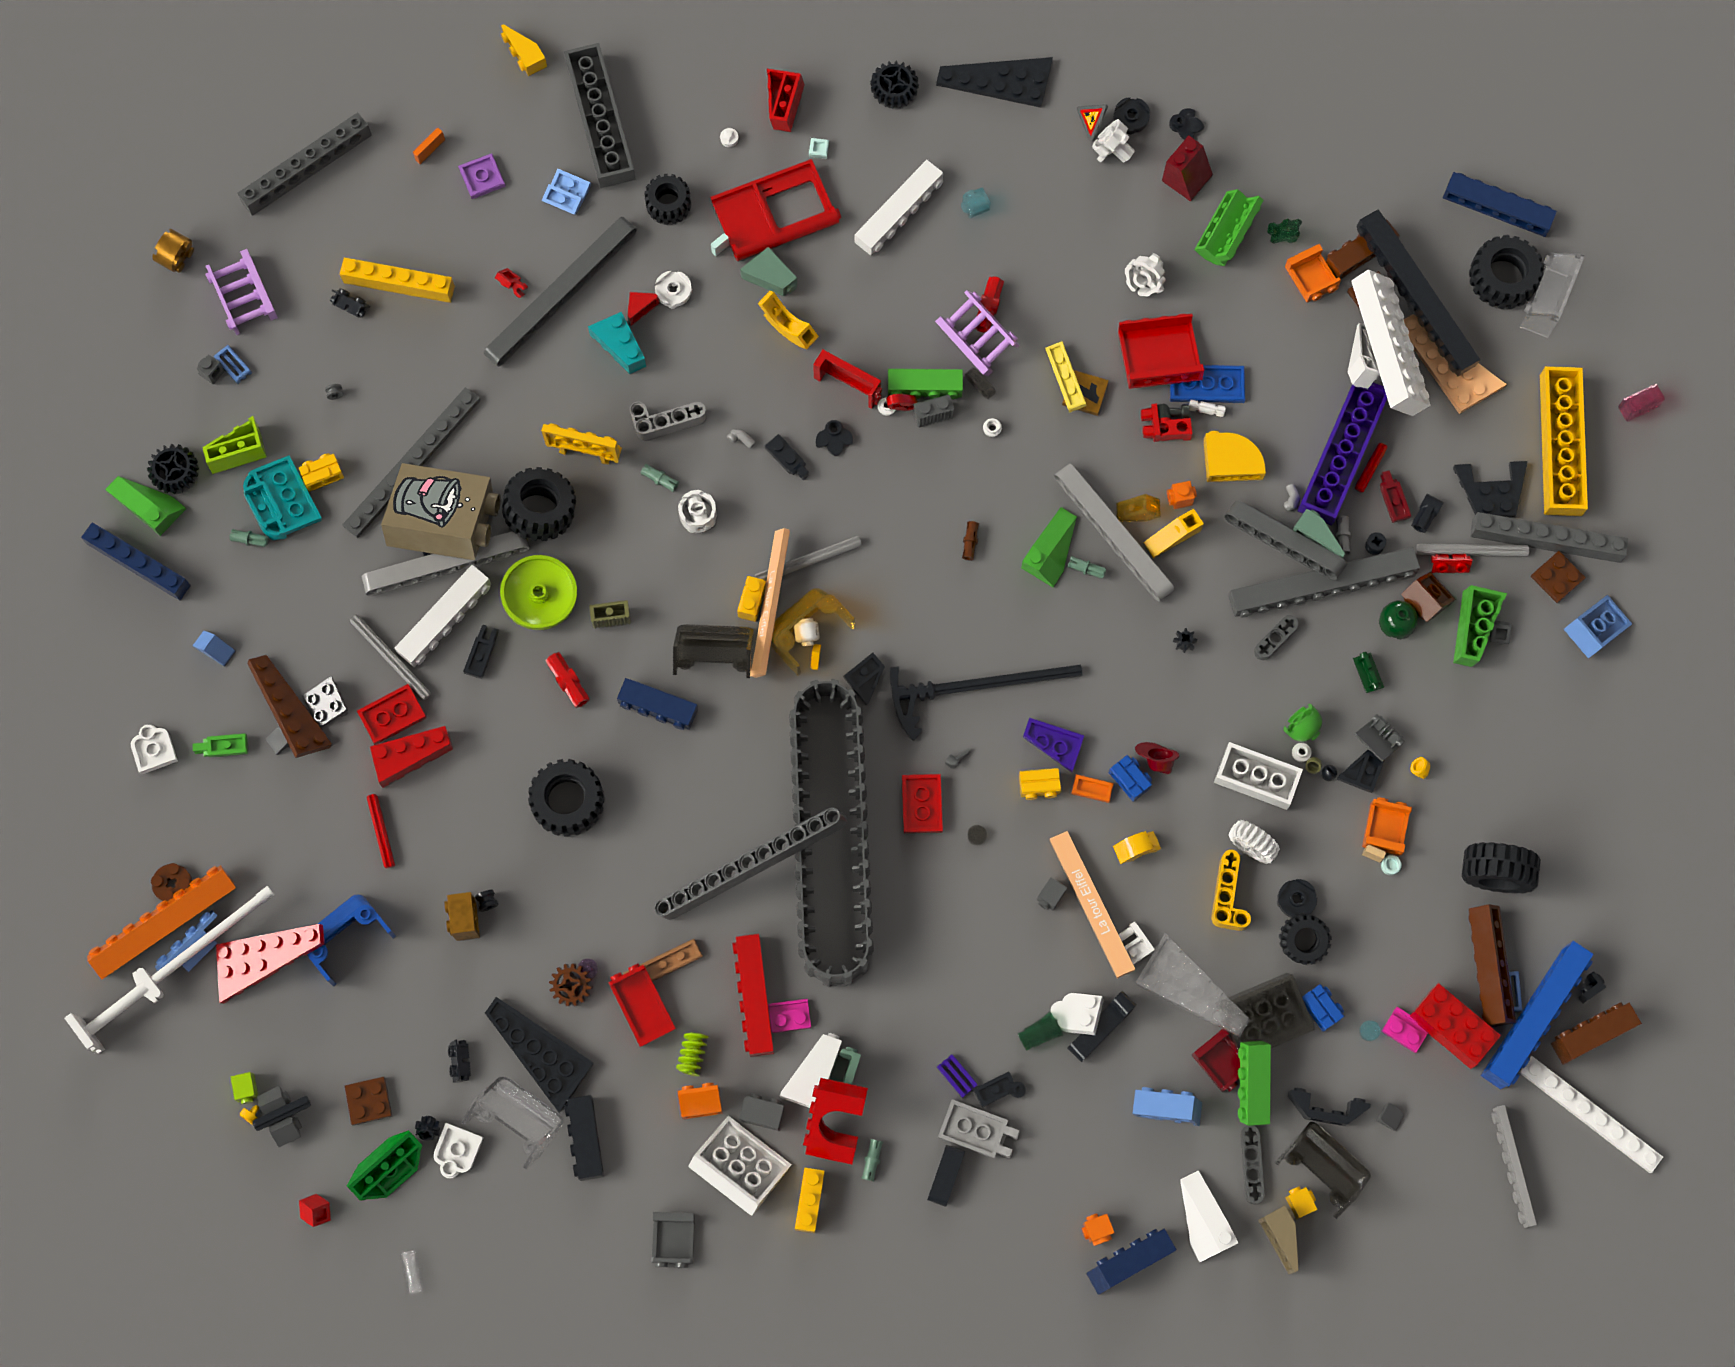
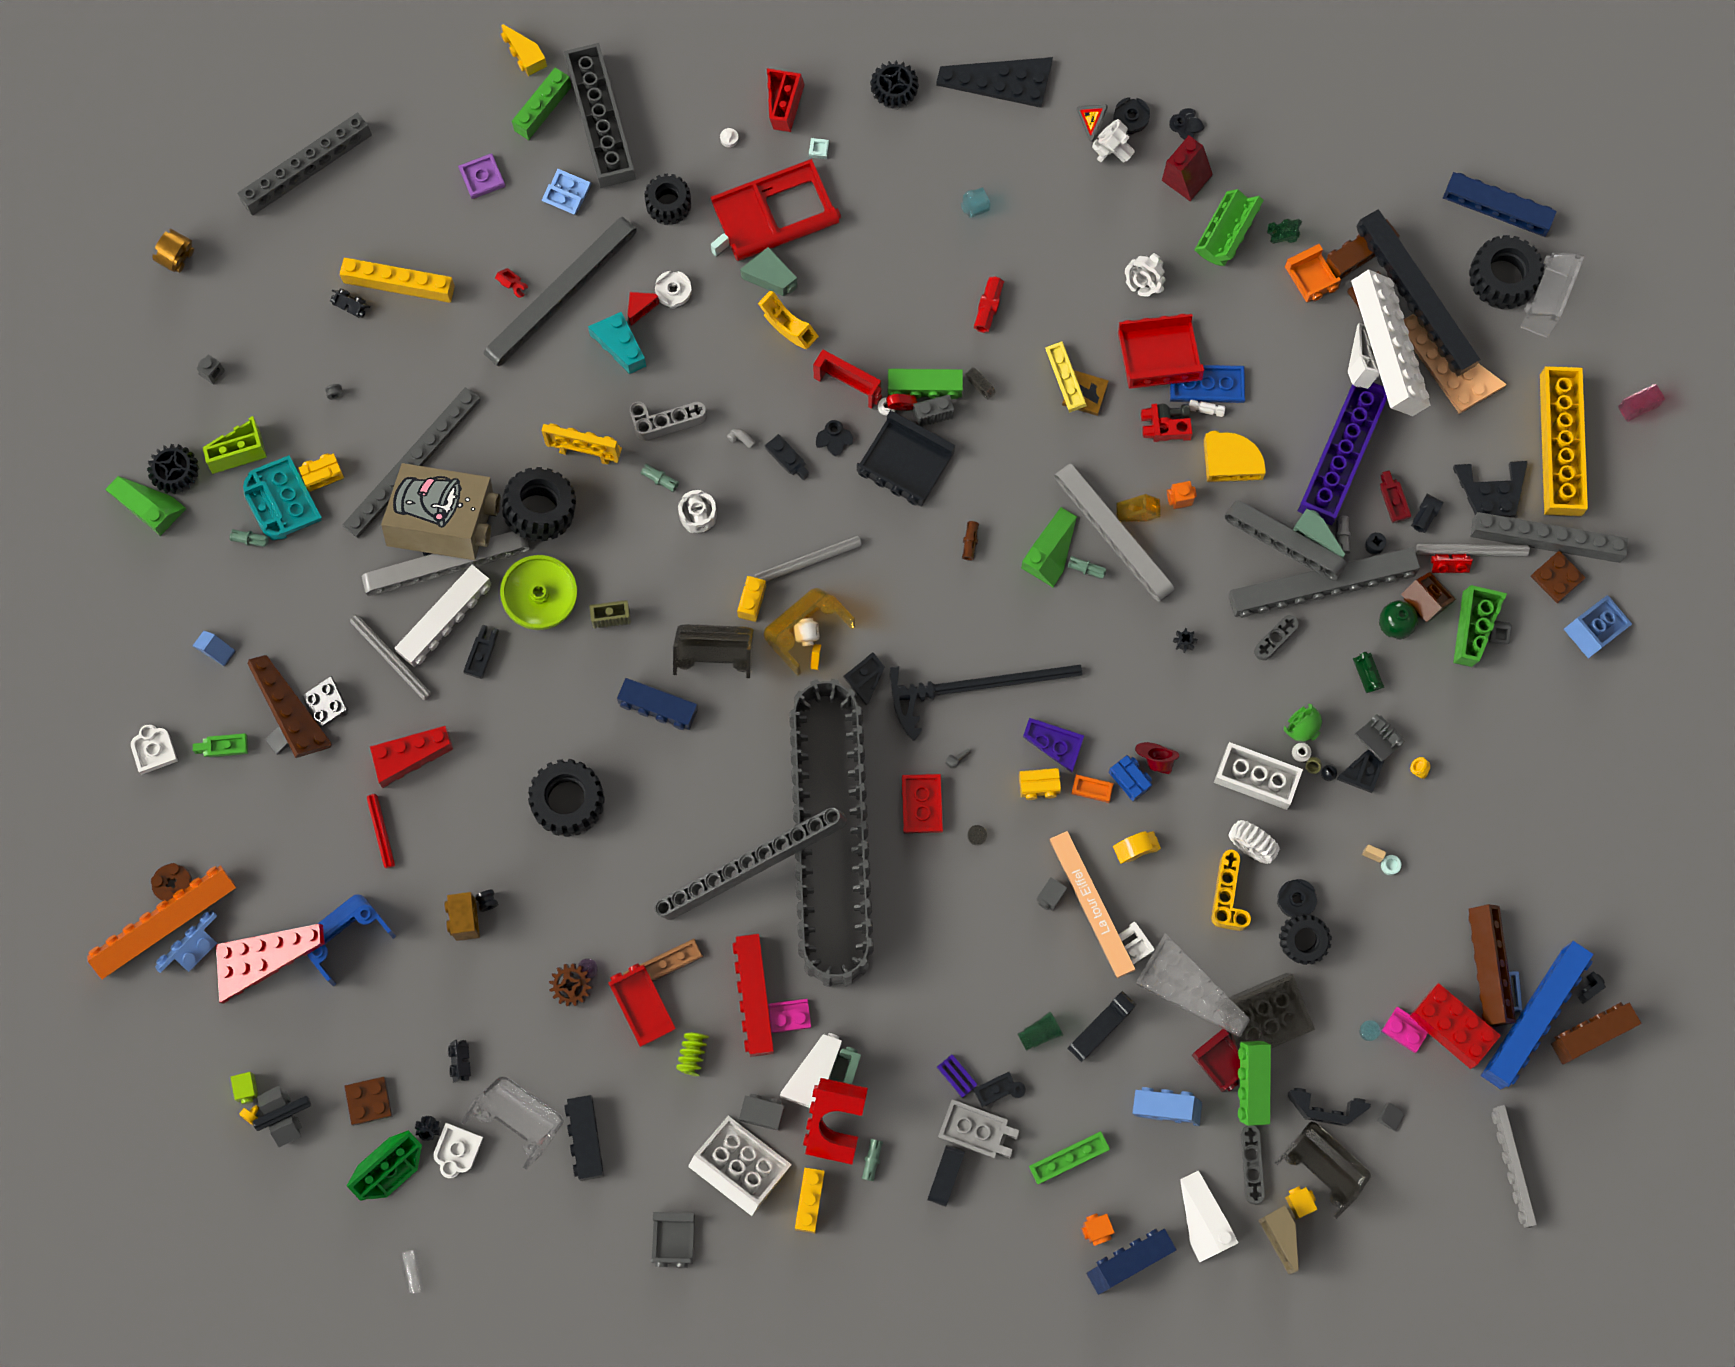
white piece [65,886,274,1054] -> none
dark blue brick [81,522,191,601] -> none
lavender fence [205,249,278,335] -> none
medium blue tile [214,345,252,384] -> none
red panel [299,1194,331,1227] -> none
red plate [357,684,427,745] -> none
orange tile [413,128,445,164] -> none
black wing [485,997,594,1114] -> none
red piece [545,652,590,708] -> none
orange slope [678,1083,723,1119] -> none
light nougat tile [750,528,790,678] -> none
white brick [855,160,943,255] -> none
lavender fence [935,290,1020,376] -> none
white plate [983,418,1002,437] -> none
white plate [1051,993,1104,1035] -> none
yellow slope [1143,509,1204,558] -> none
light grey arm [1284,484,1300,511] -> none
blue brick [1299,984,1344,1032] -> none
red axle [1355,443,1388,493] -> none
orange panel [1362,797,1412,856] -> none
black tyre [1462,842,1541,894] -> none
white plate [1519,1056,1663,1173] -> none
none -> bright green brick [512,68,572,140]
none -> black panel [857,410,955,507]
none -> bright green plate [1029,1131,1110,1185]

